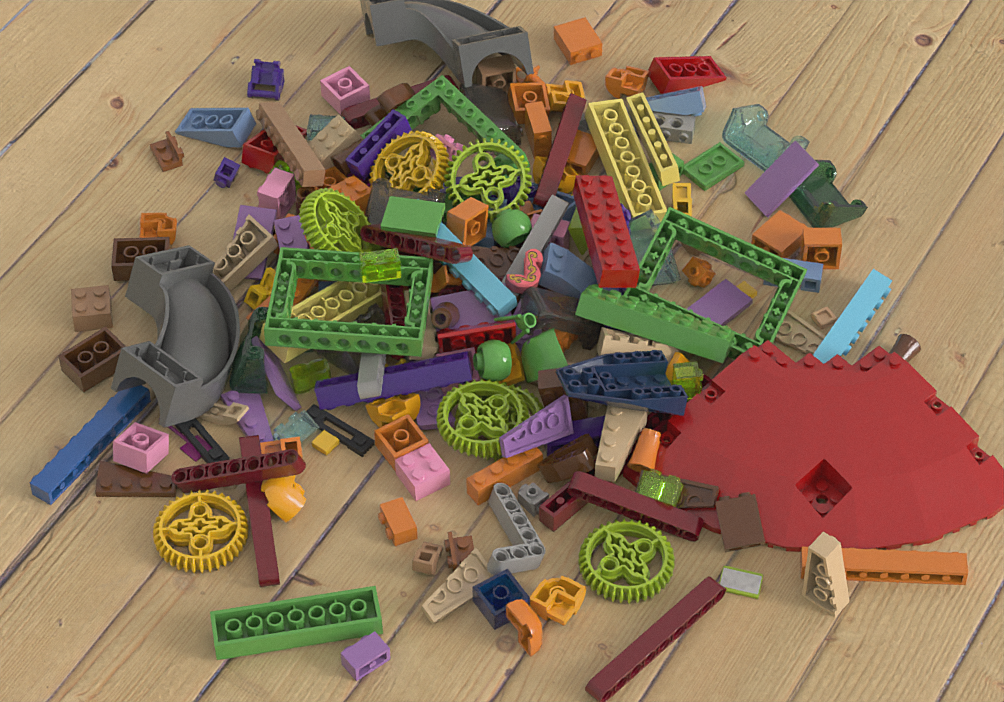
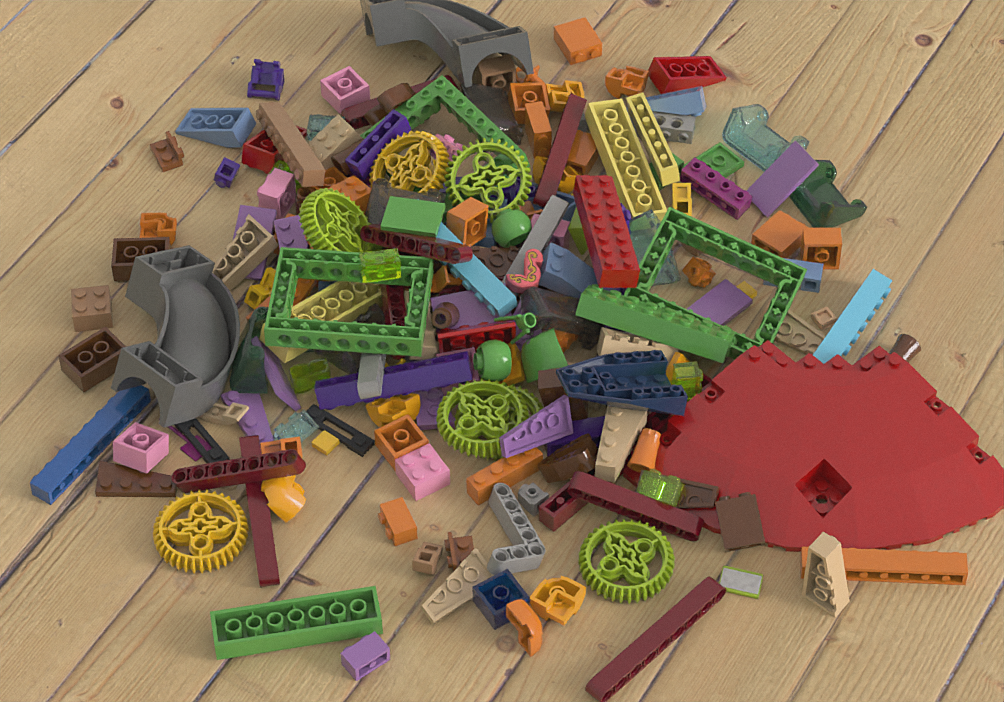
none -> magenta brick [680,157,752,220]

